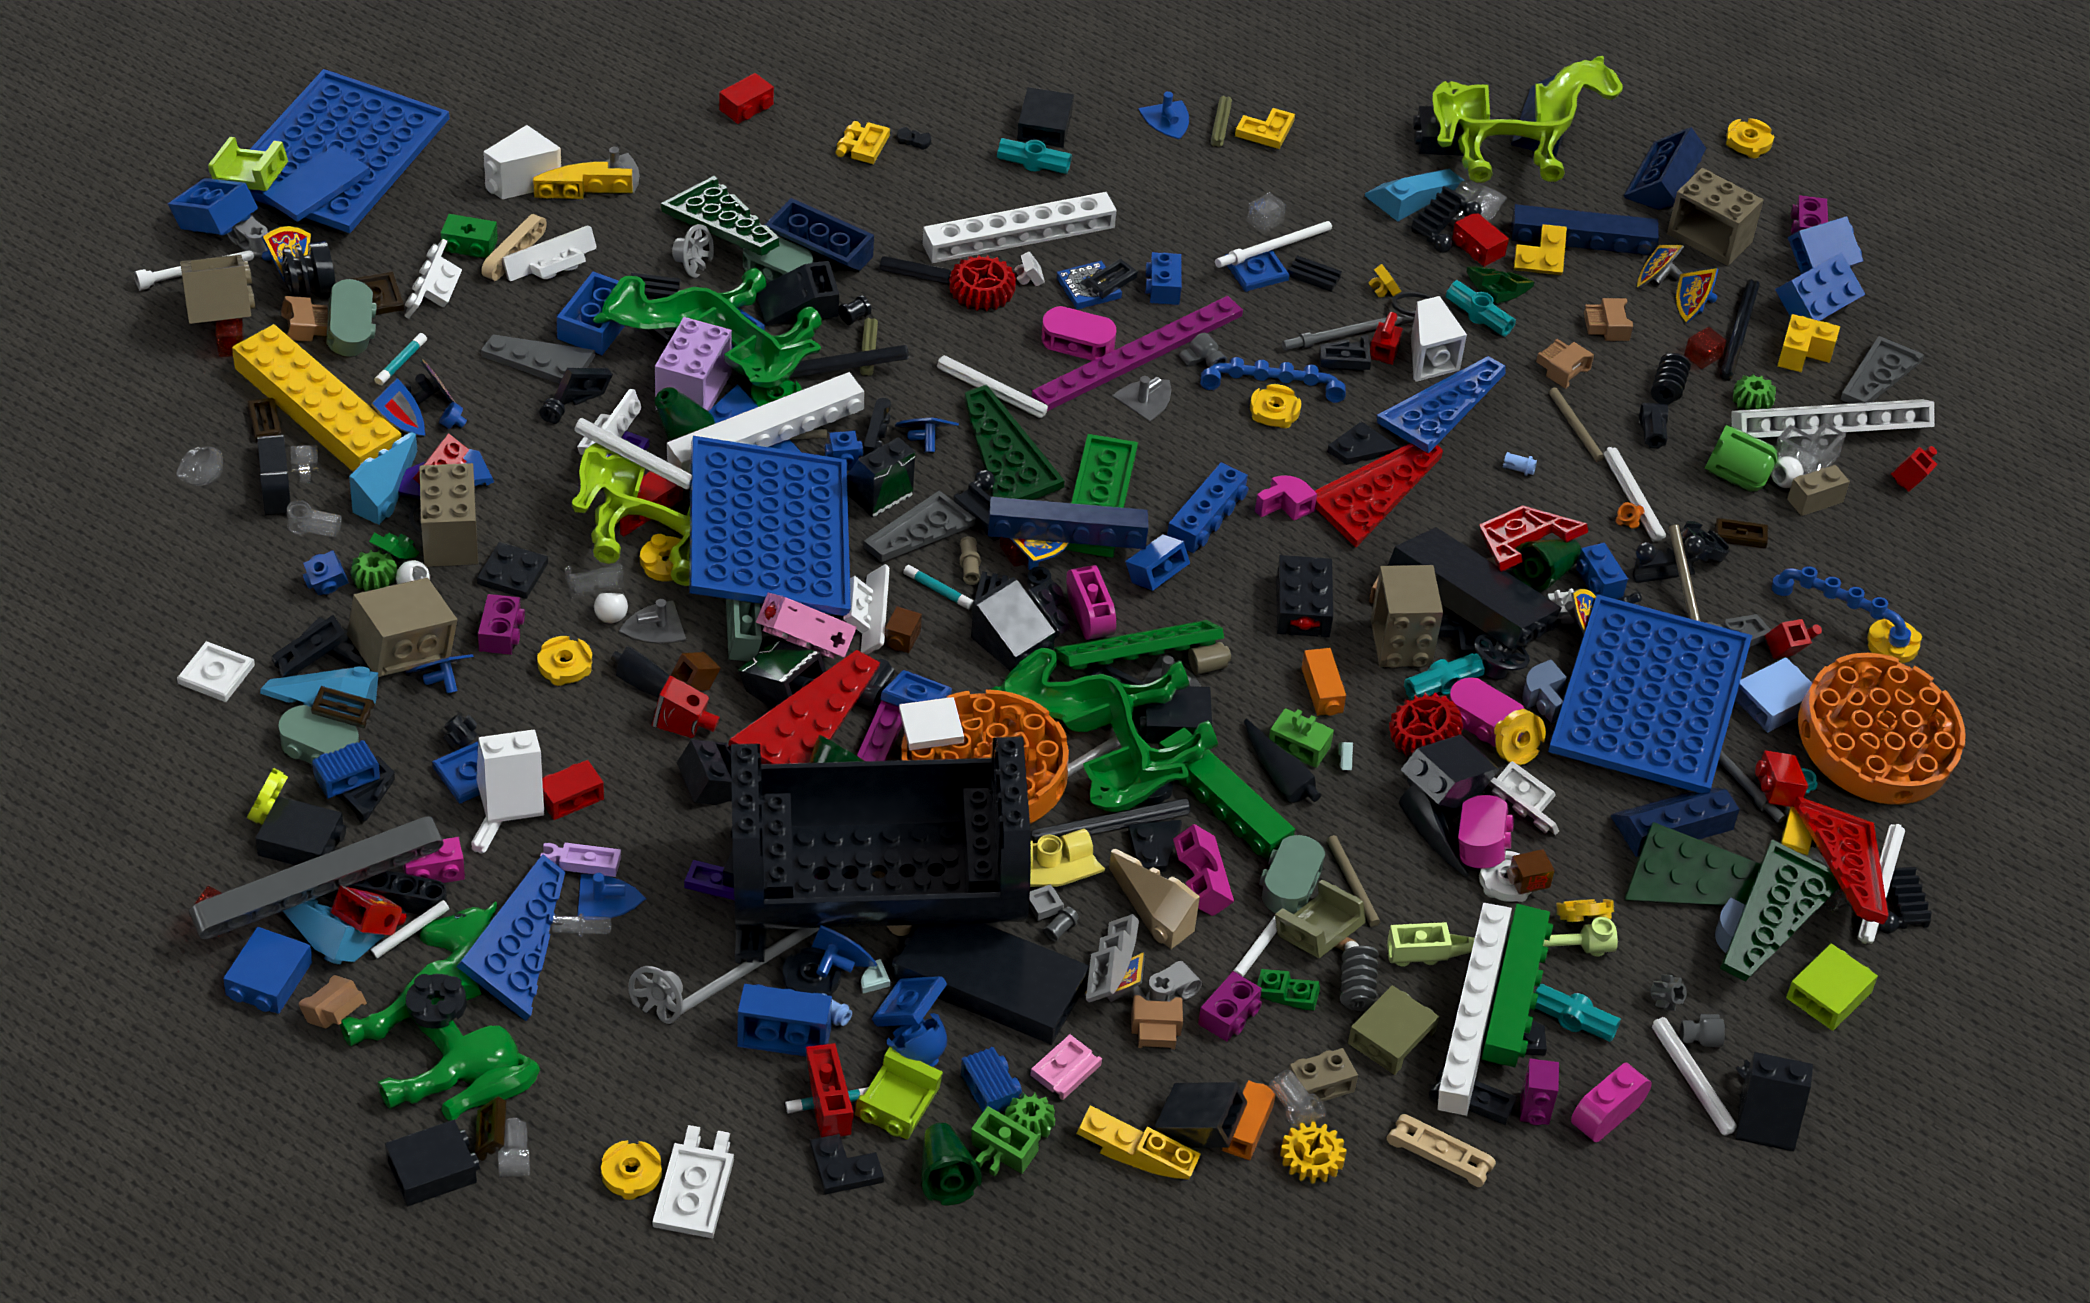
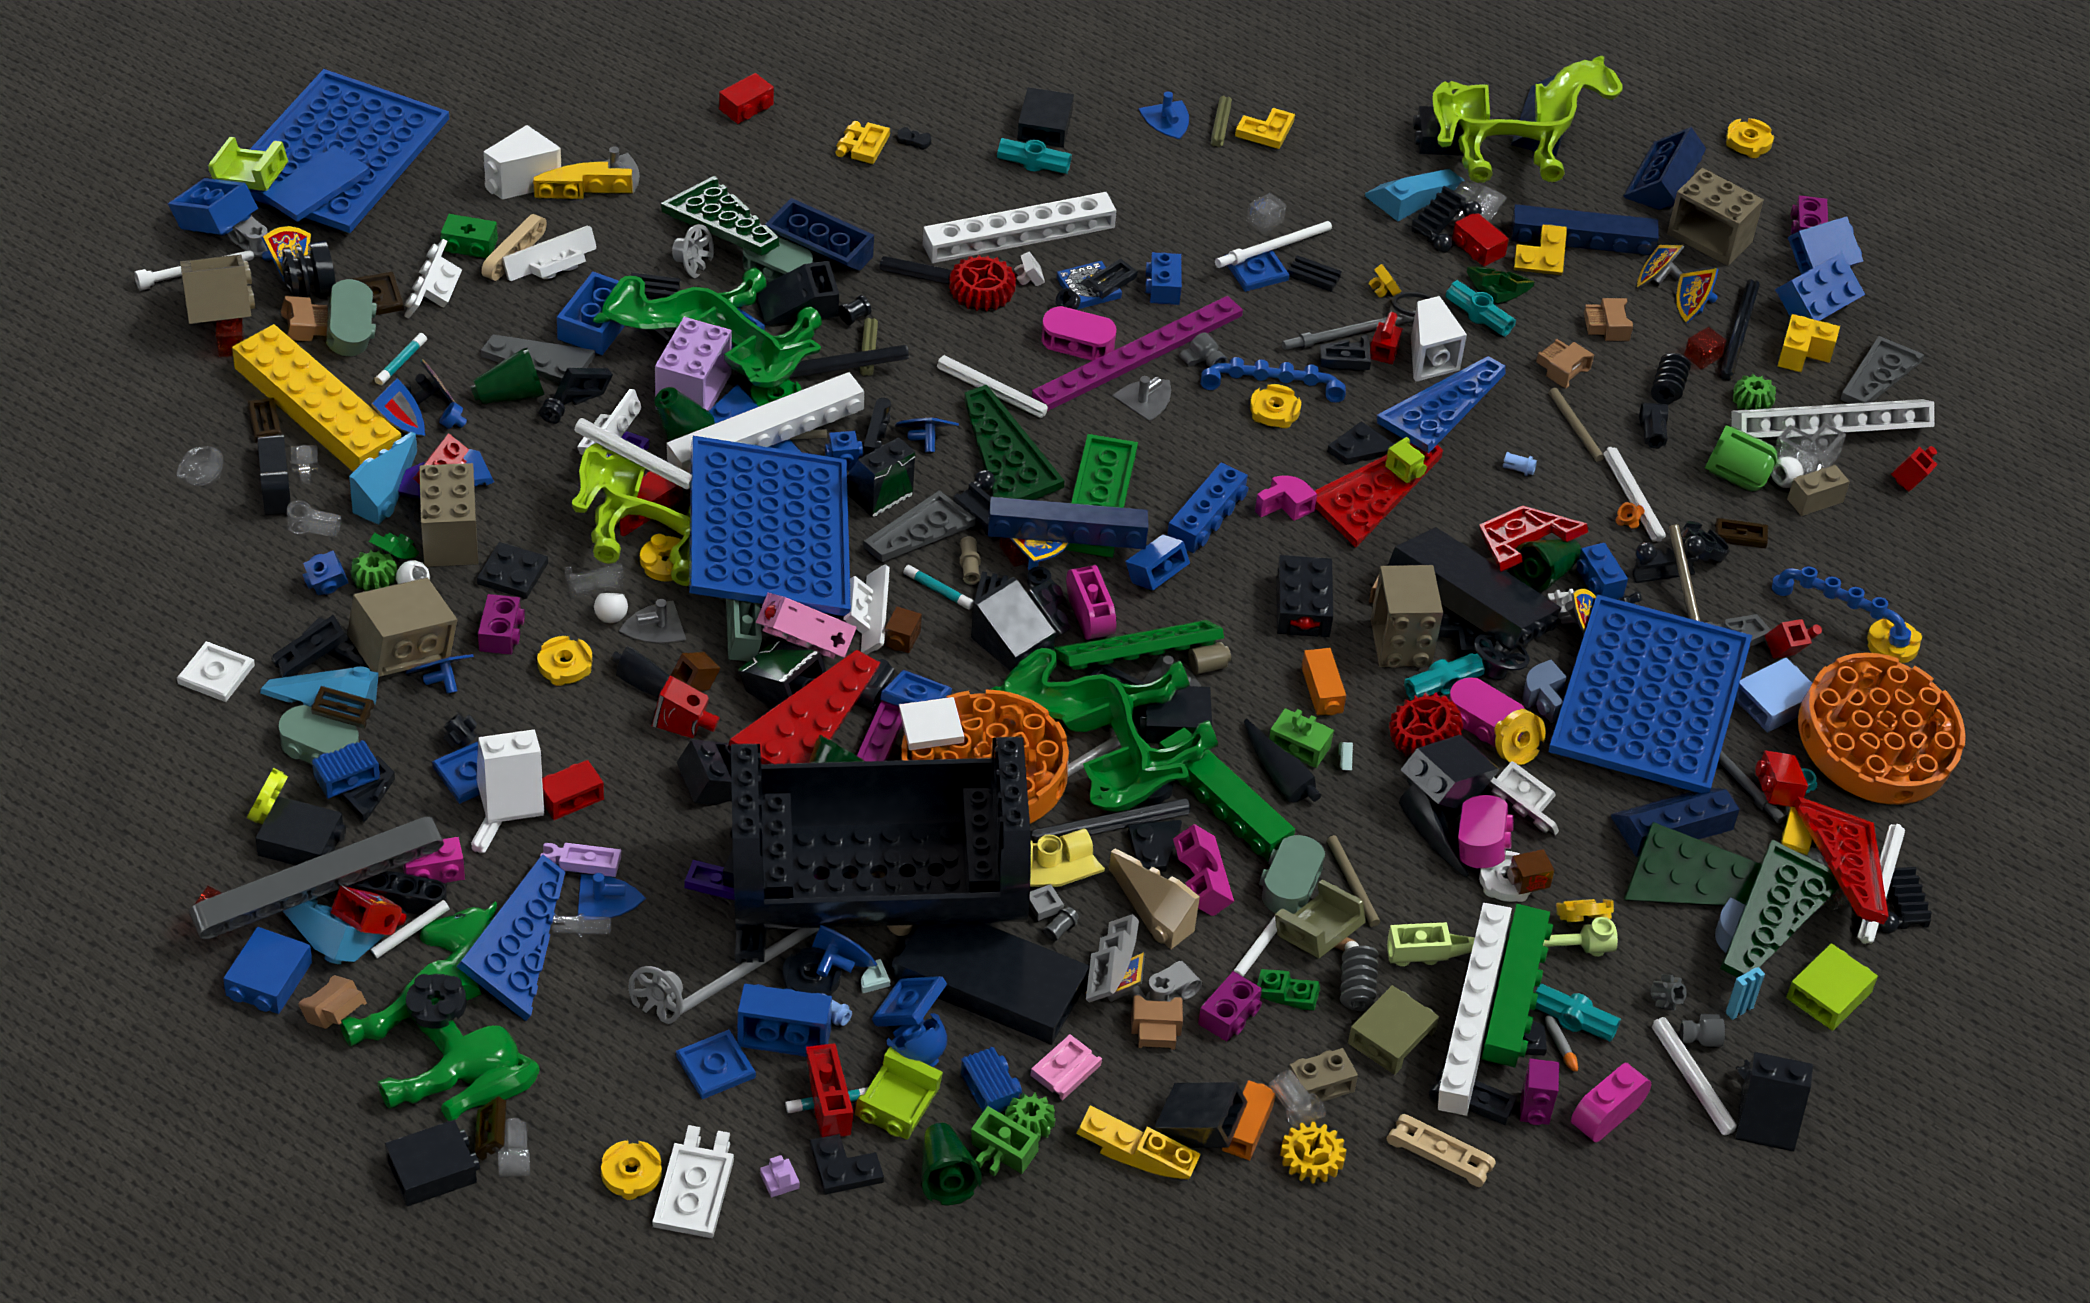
none -> dark green cone [470,348,545,404]
none -> blue tile [676,1030,756,1099]
none -> lavender tile [760,1155,800,1197]
none -> black bush [1055,288,1081,310]
none -> lime brick [1385,437,1427,483]
none -> light grey piece [1545,1015,1578,1072]
none -> medium azure tile [1726,967,1765,1020]

